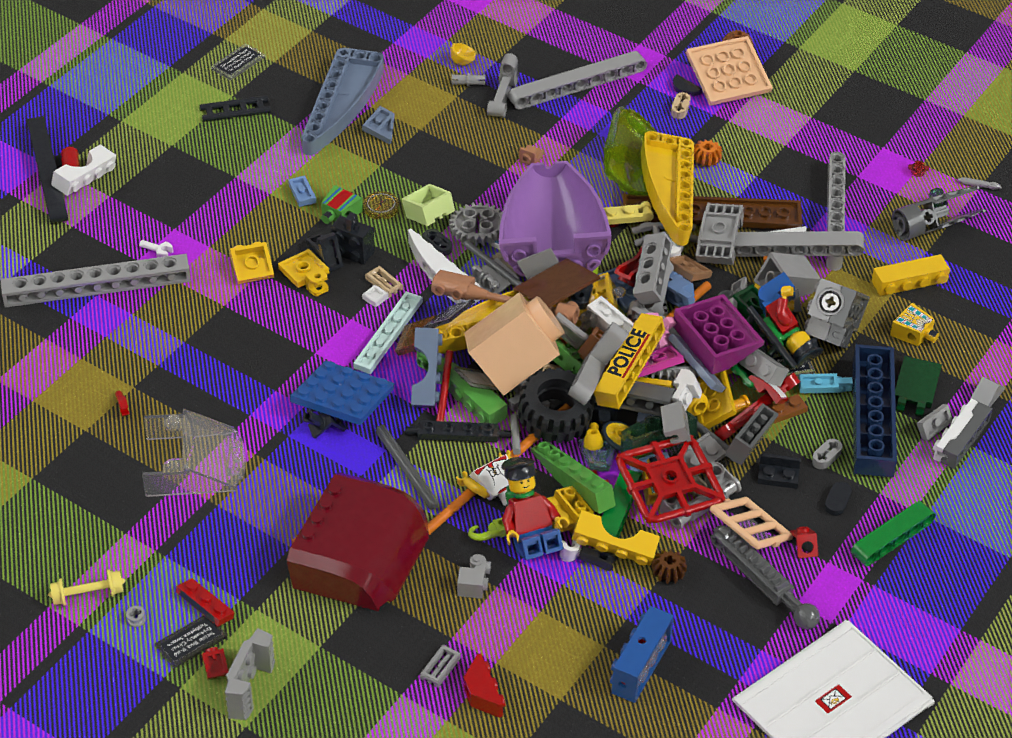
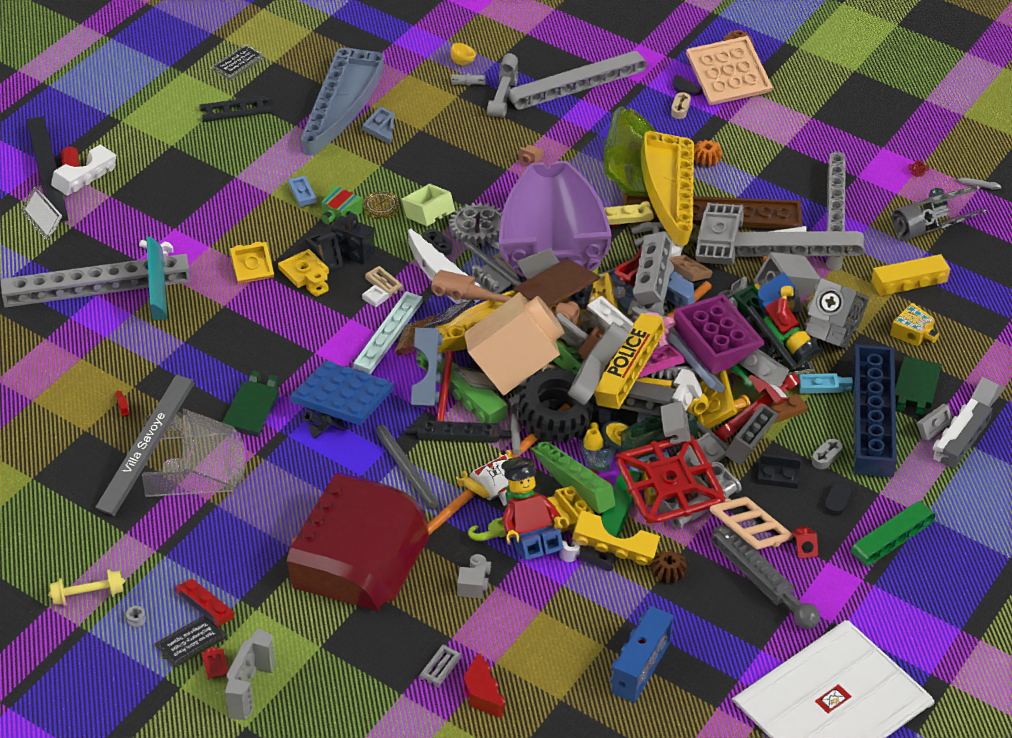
none -> clear piece [21,186,62,240]
none -> dark grey tile [96,374,195,516]
none -> teal slope [146,237,167,320]
none -> dark green tile [222,371,280,437]

